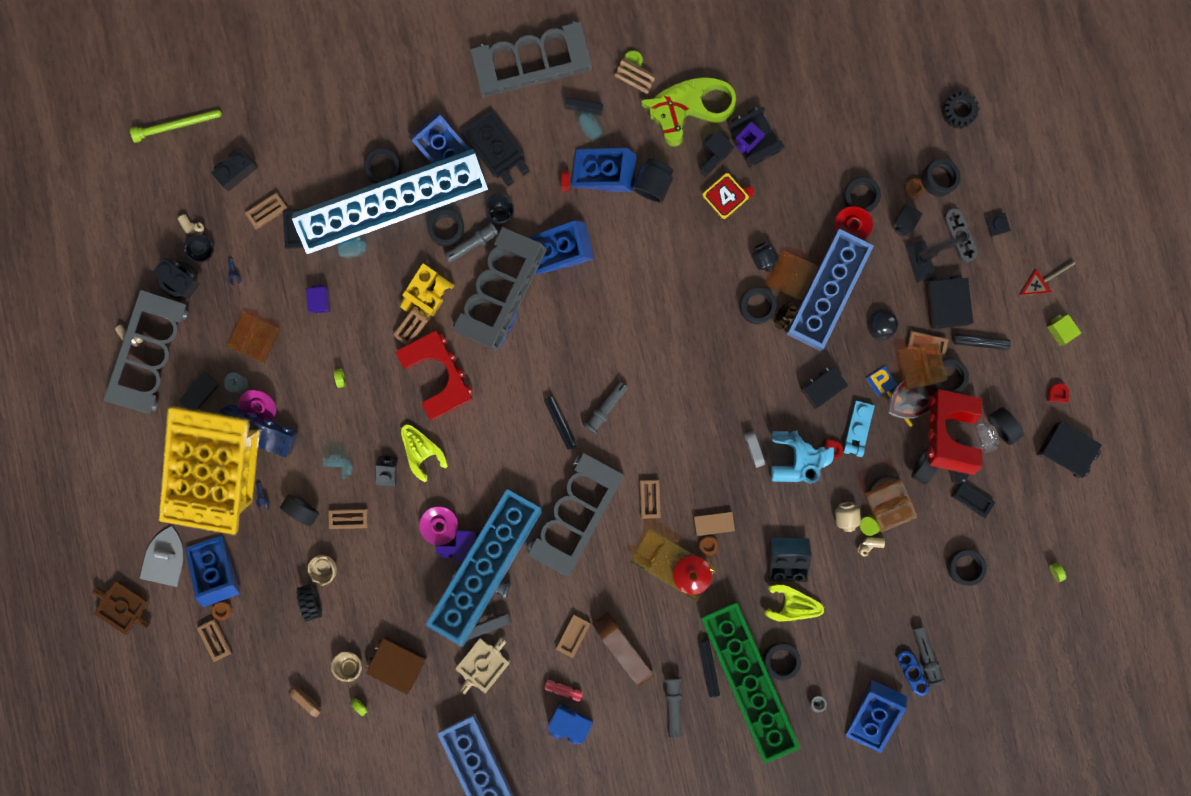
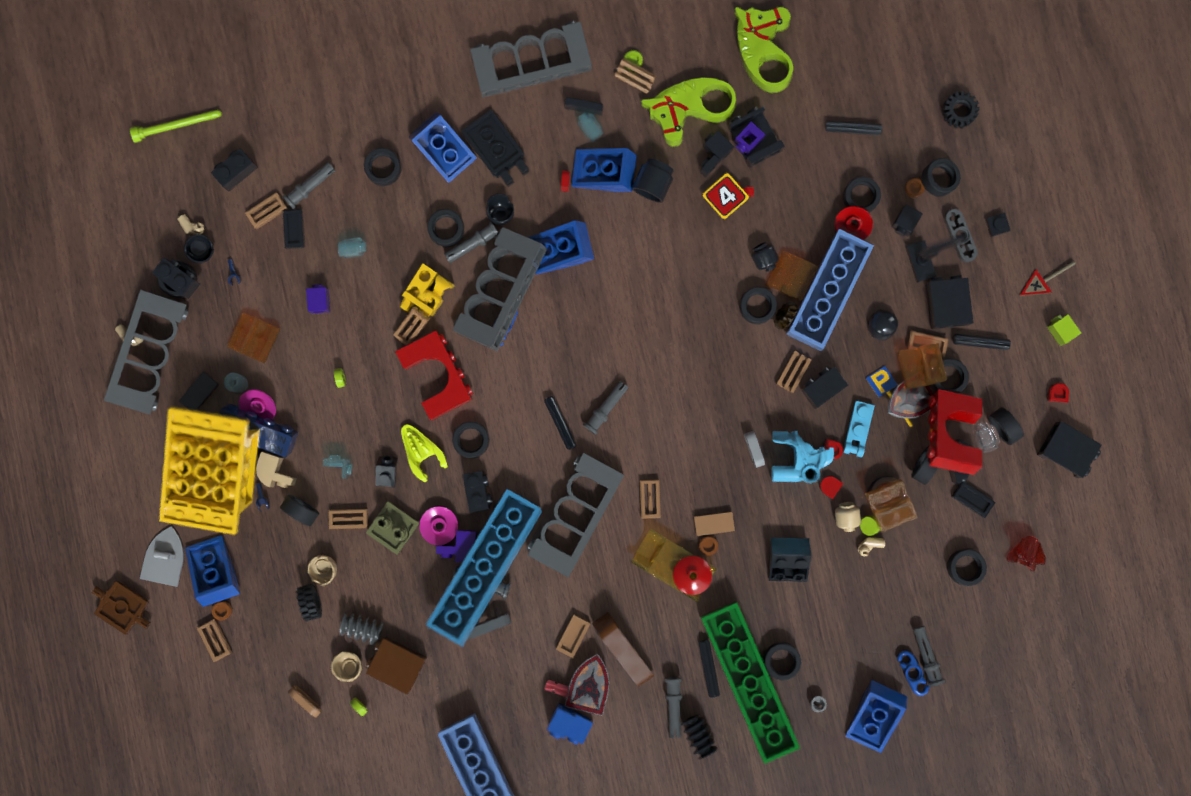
medium azure brick [292,149,488,254] -> none
tan plate [456,637,510,694] -> none
neon yellow animal [763,585,824,621] -> none
lime tile [1049,562,1066,582] -> none
none -> tan brick [256,452,297,488]
none -> dark grey pin [282,162,335,209]
none -> dark grey piece [340,612,384,645]
none -> olive plate [366,501,420,555]
none -> black tyre [452,422,490,458]
none -> black brick [462,471,492,513]
none -> shield [565,654,609,716]
none -> black piece [680,714,718,759]
none -> lime animal [735,7,793,93]
none -> medium nougat tile [776,351,811,393]
none -> red tile [820,476,843,499]
none -> black axle [825,120,882,135]
none -> clear red brick [1007,536,1046,572]

